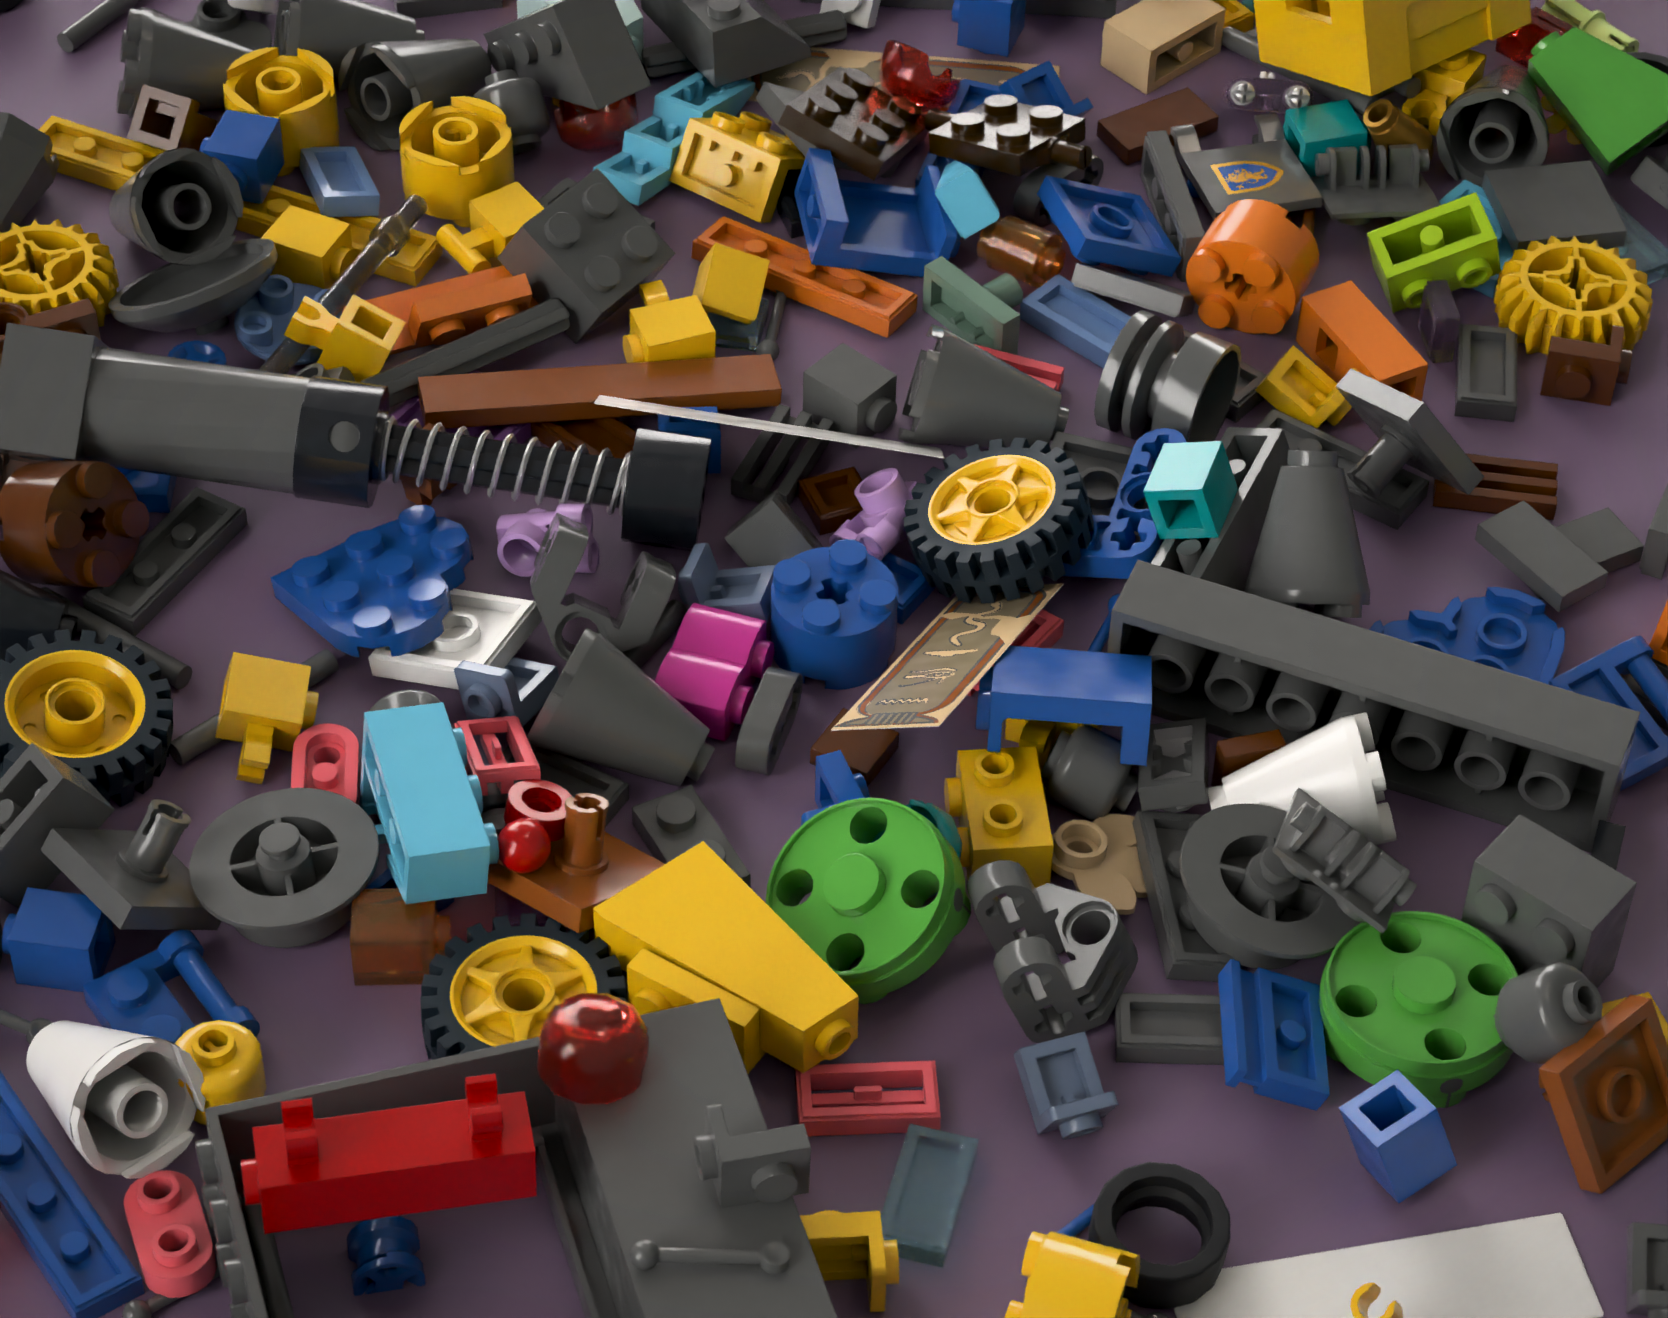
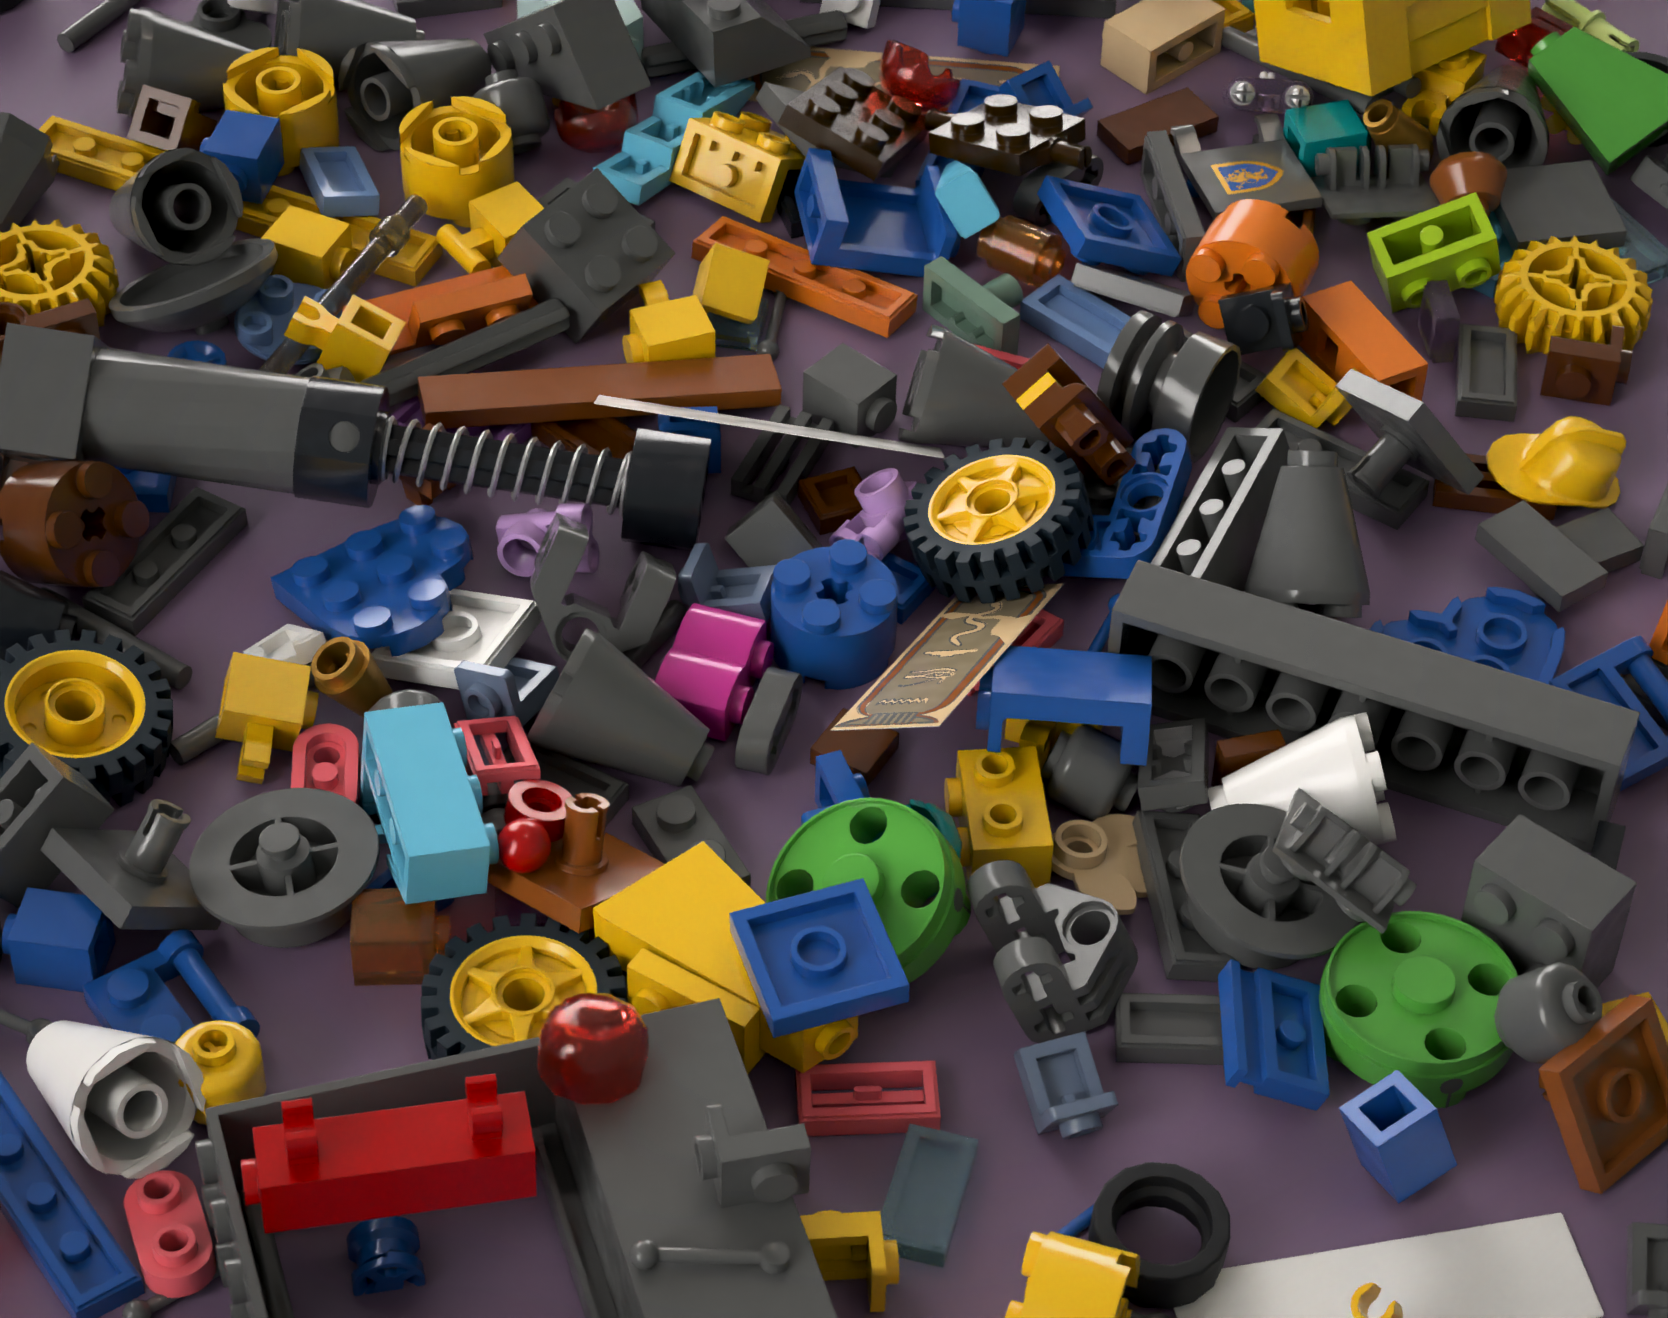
teal brick [1143,441,1238,539] -> none
none -> white tile [243,624,327,665]
none -> pearl gold cone [311,636,393,718]
none -> blue plate [729,878,909,1038]
none -> reddish brown hips [1002,343,1136,486]
none -> black bracket [1218,282,1309,355]
none -> dark orange cone [1429,151,1508,217]
none -> yellow piece [1486,416,1626,509]

